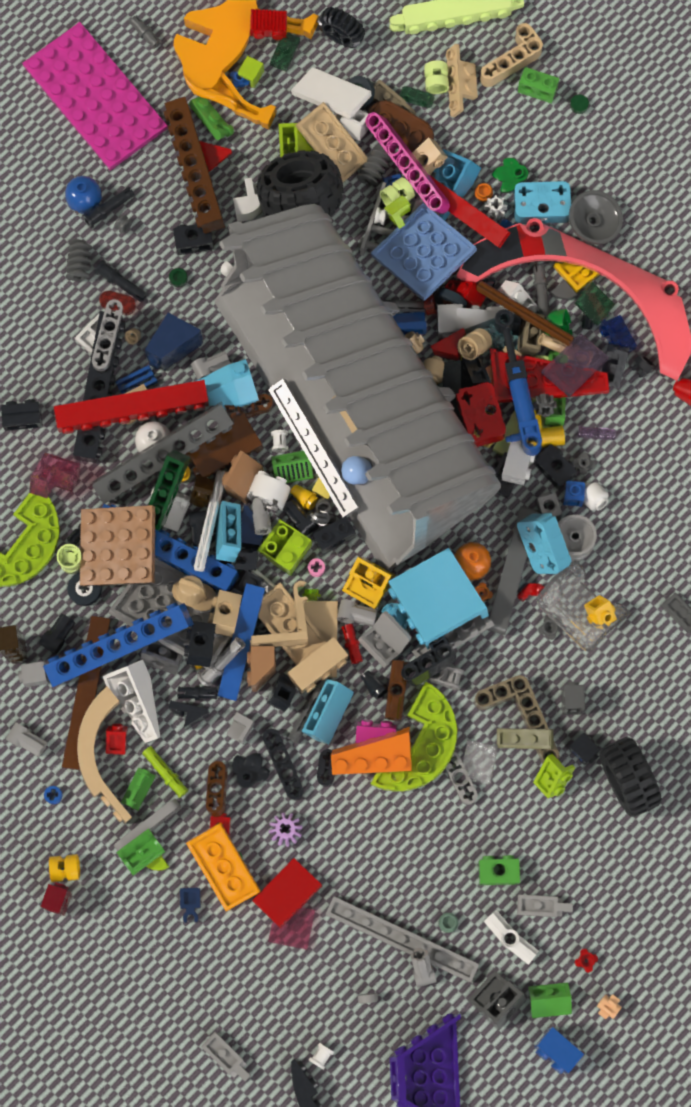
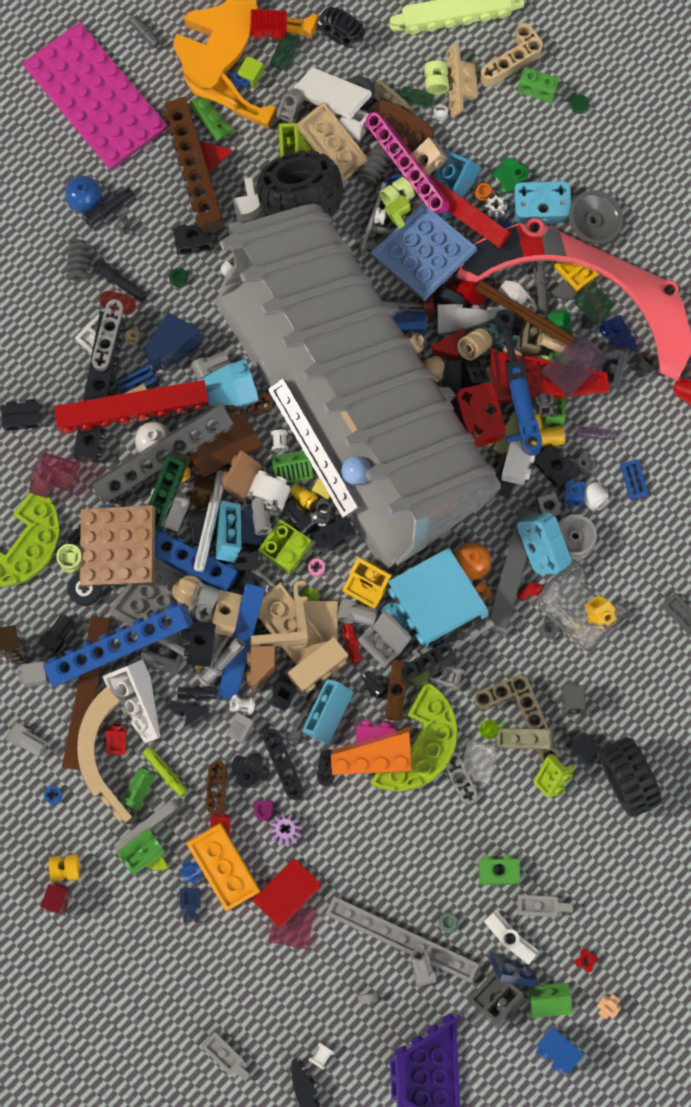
none -> blue gear [179,859,203,885]
none -> light grey piece [188,582,219,622]
none -> white bush [230,695,255,715]
none -> magenta tile [254,800,274,821]
none -> light grey piece [276,88,303,123]
none -> white hinge [433,104,448,120]
none -> clear neon green plate [479,719,498,739]
none -> dark blue wing [489,952,538,987]
none -> blue tile [620,459,649,501]

